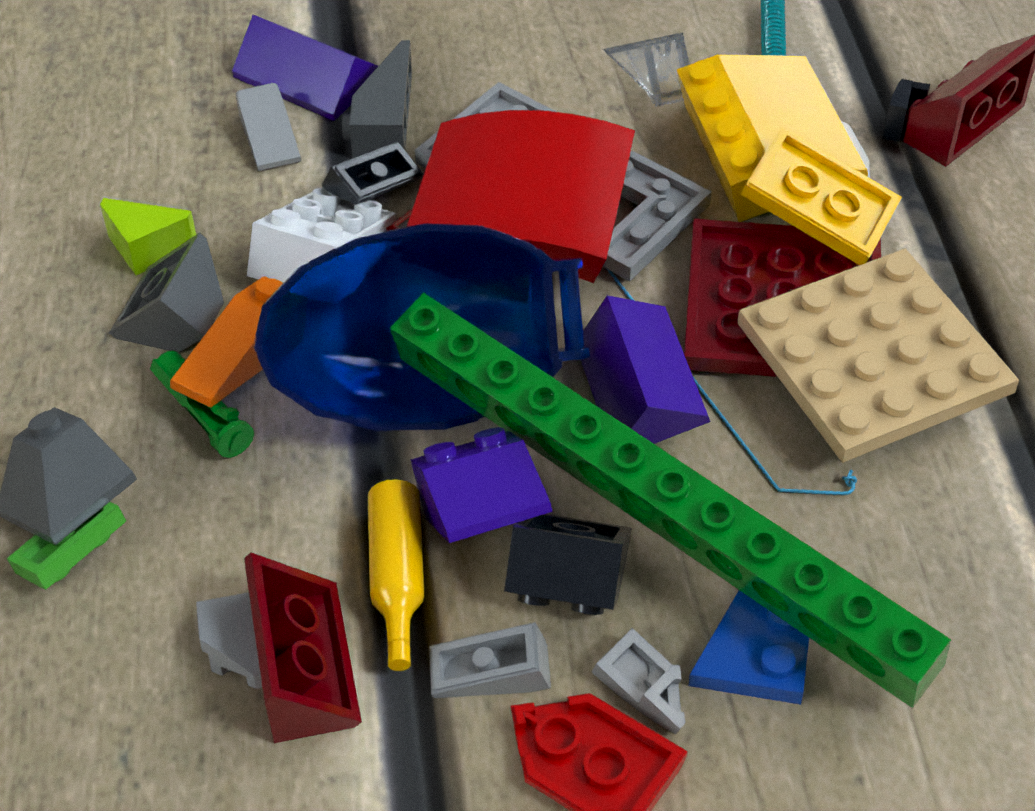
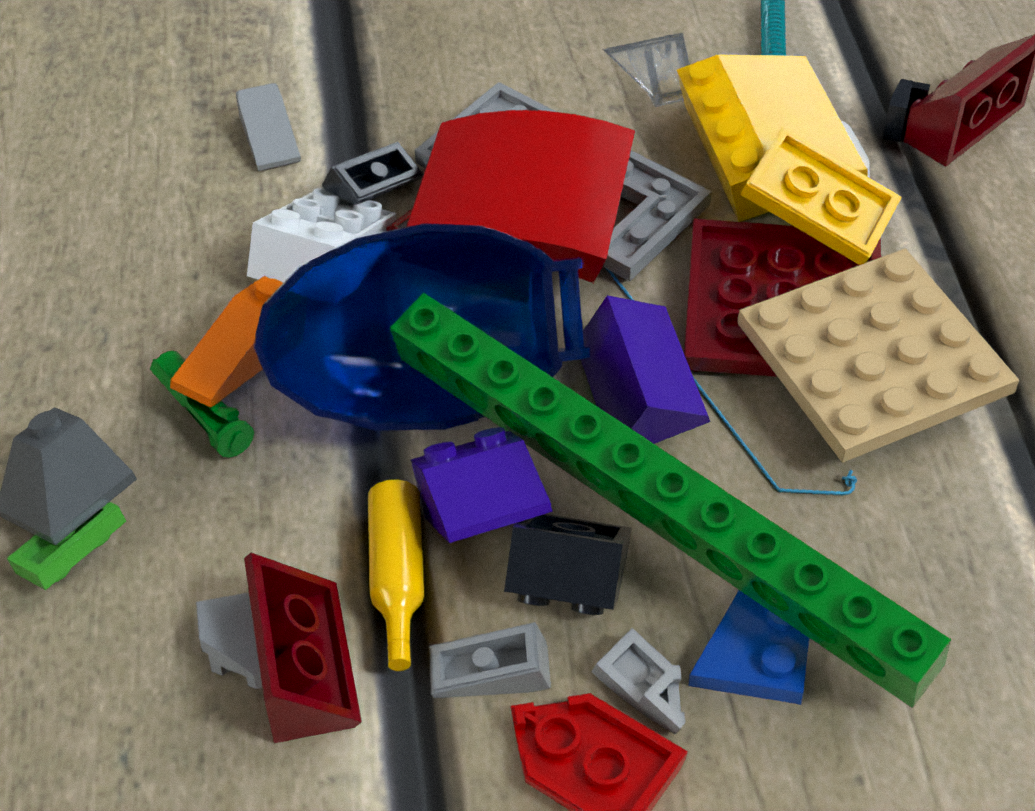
lime slope [100,198,196,276] -> none
dark grey slope [109,232,224,353] -> none
dark purple slope [232,15,378,121] -> none
dark grey slope [342,40,412,158] -> none

